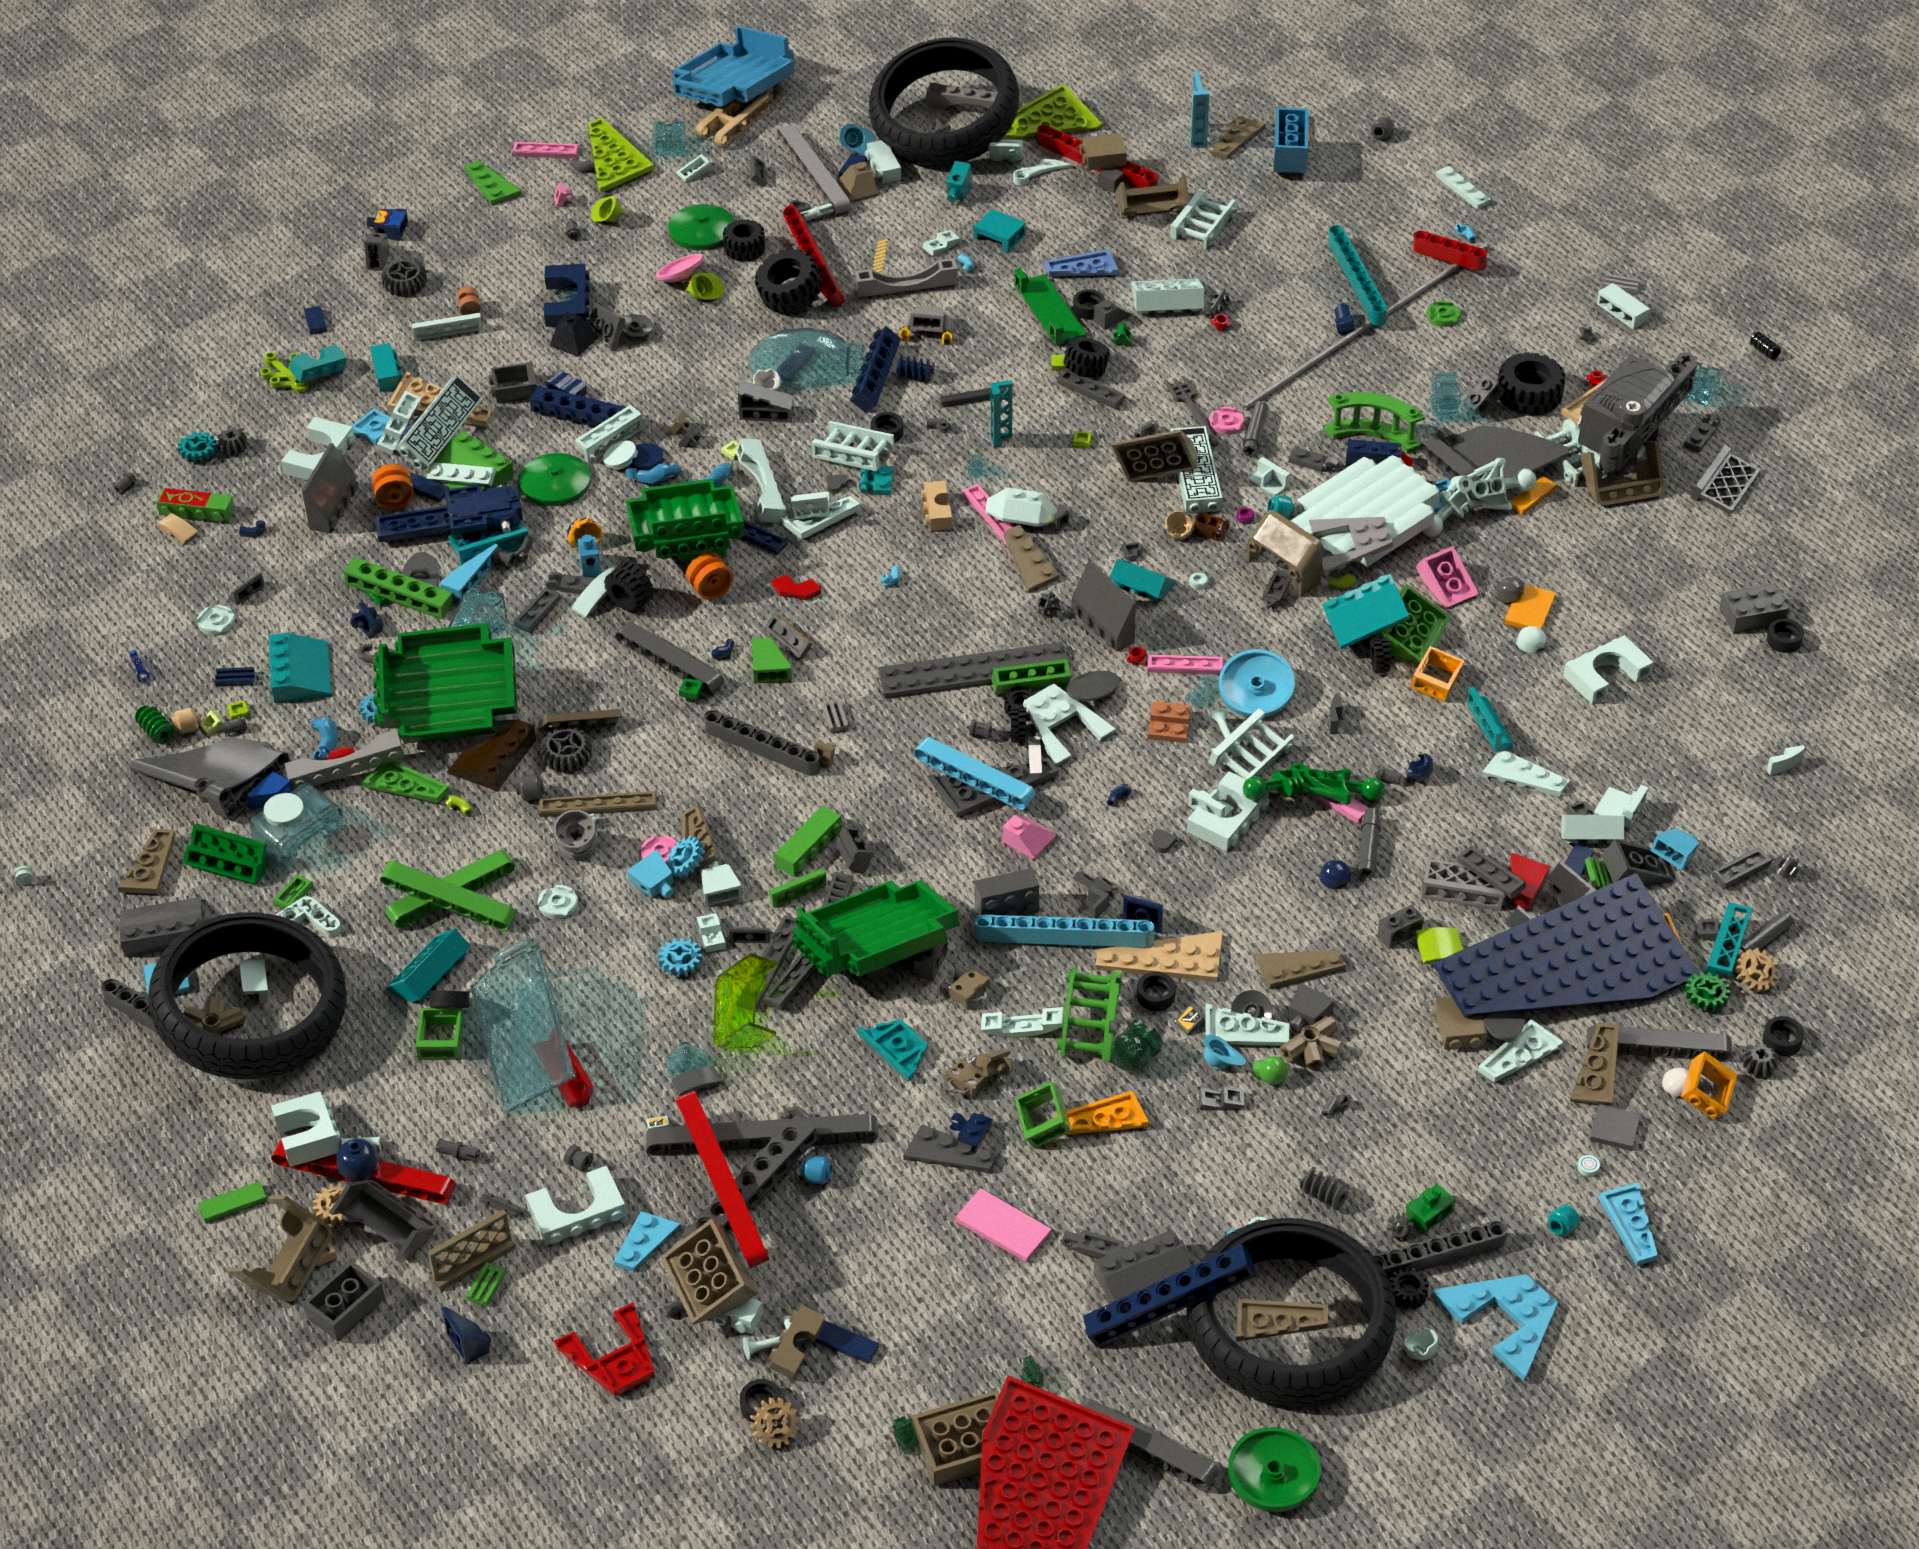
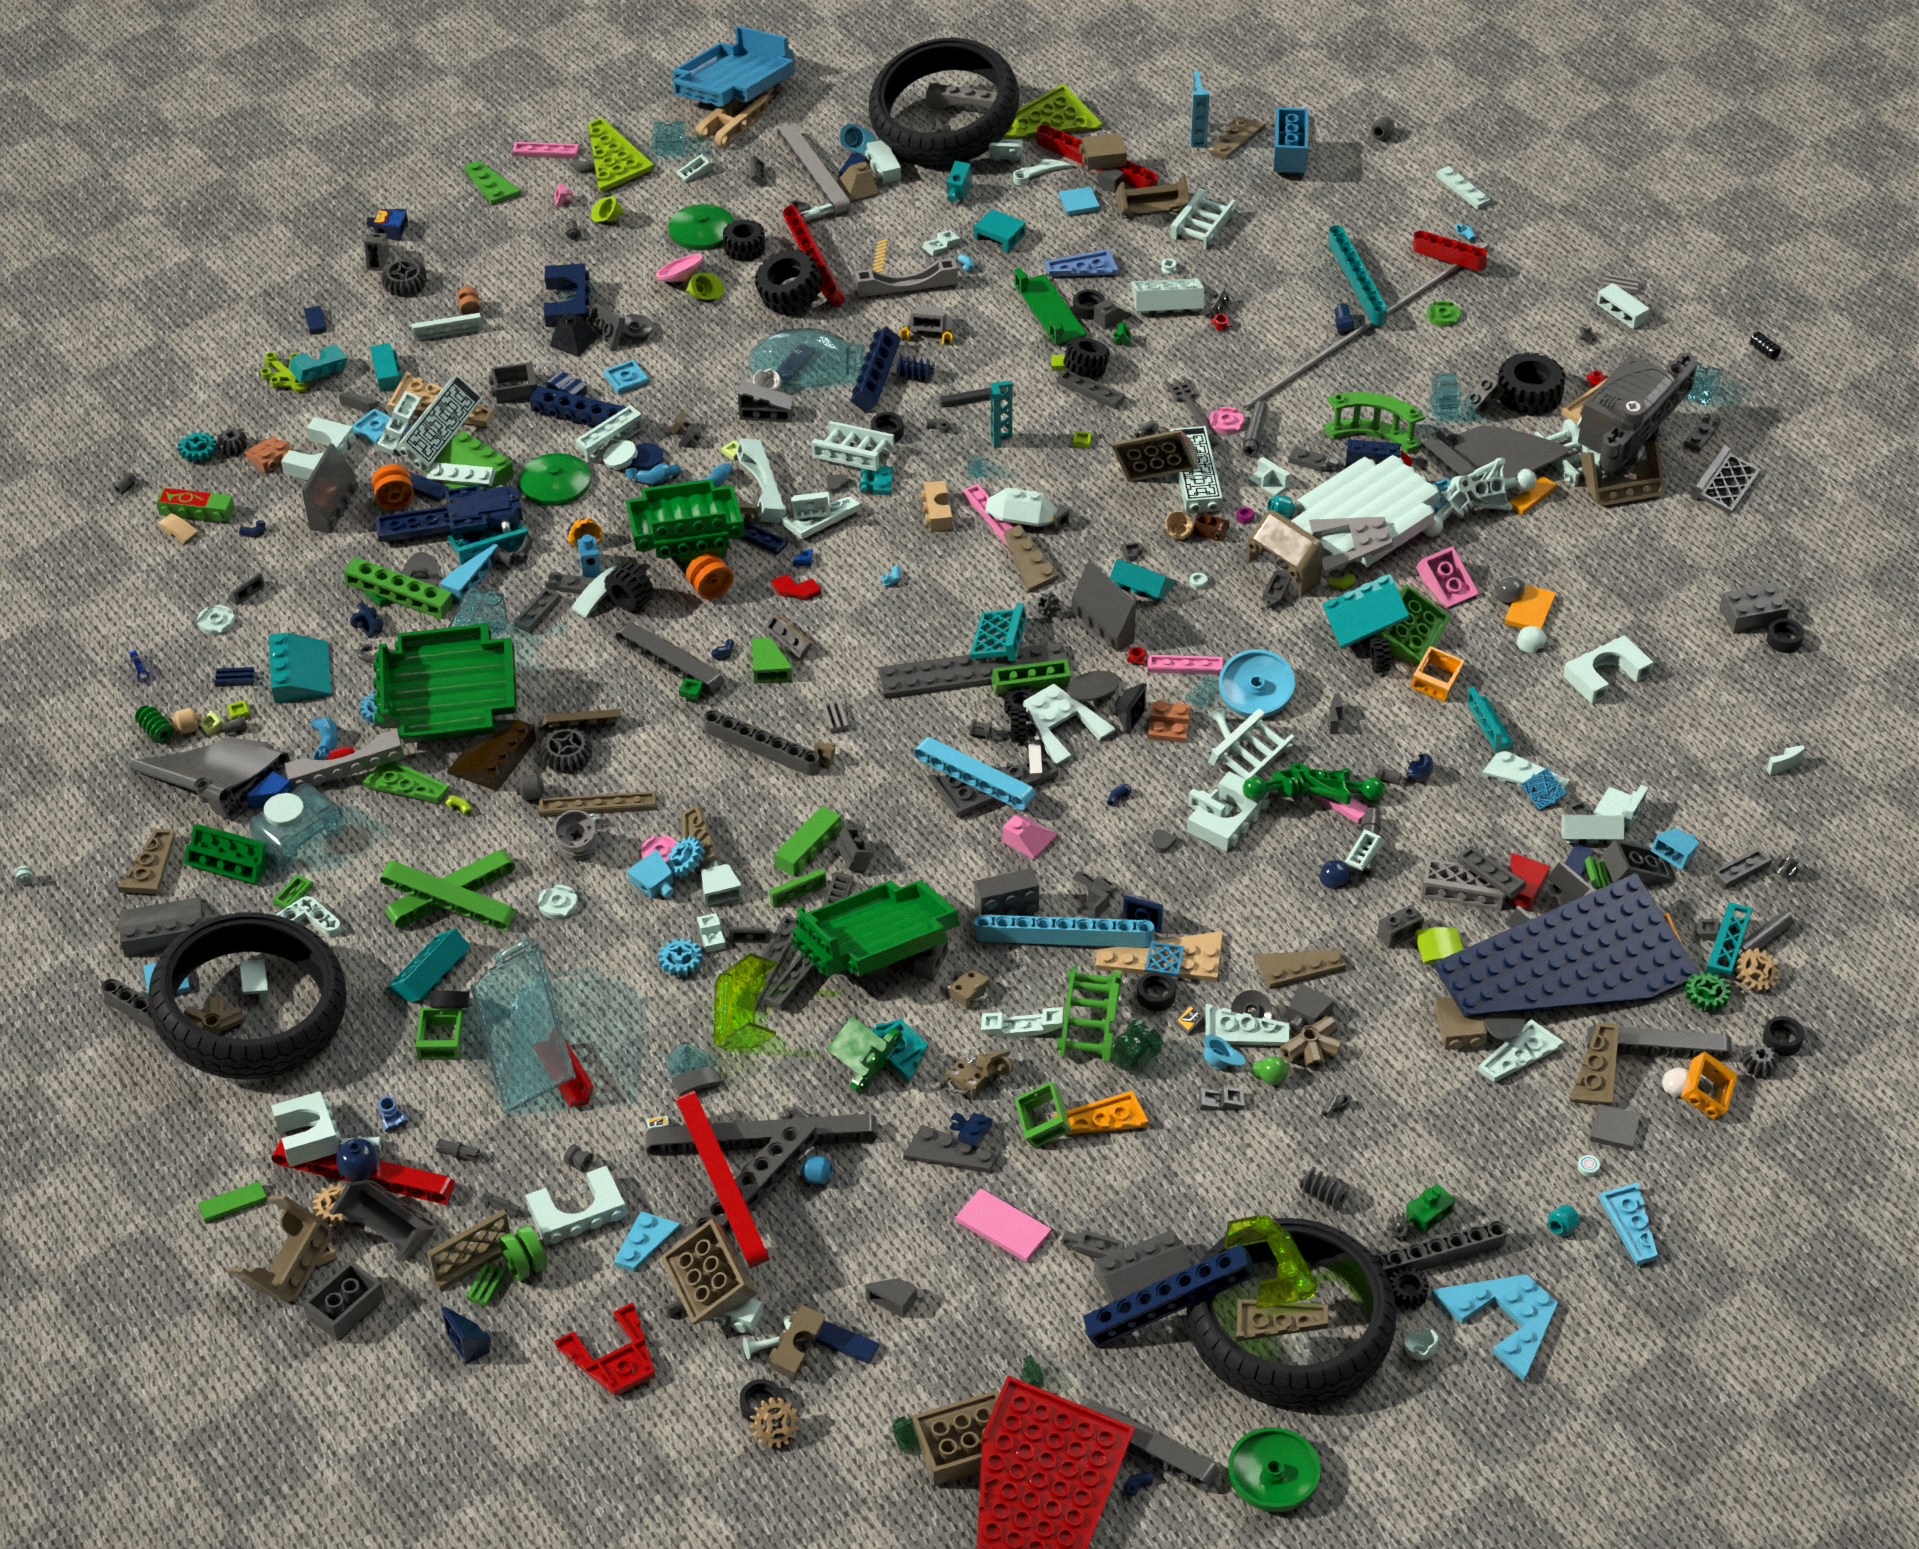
none -> nougat plate [244,436,293,474]
none -> dark grey slope [339,392,379,413]
none -> medium blue plate [377,1096,408,1132]
none -> bright green wheel [498,1225,548,1281]
none -> medium azure tile [603,360,649,395]
none -> dark tan tile [738,503,756,523]
none -> blue tile [793,549,813,566]
none -> piece [827,1015,903,1093]
none -> dark grey slope [865,1278,917,1318]
none -> teal fence [970,603,1027,661]
none -> medium azure tile [1059,186,1099,216]
none -> black slope [1115,683,1147,735]
none -> dark blue arm [1123,1472,1153,1496]
none -> dark azure window [1145,941,1184,977]
none -> light aqua bush [1161,258,1176,274]
none -> clear neon green windscreen [1224,1215,1317,1310]
none -> light aqua slope [1345,829,1384,871]
none -> dark azure piece [1520,768,1567,811]

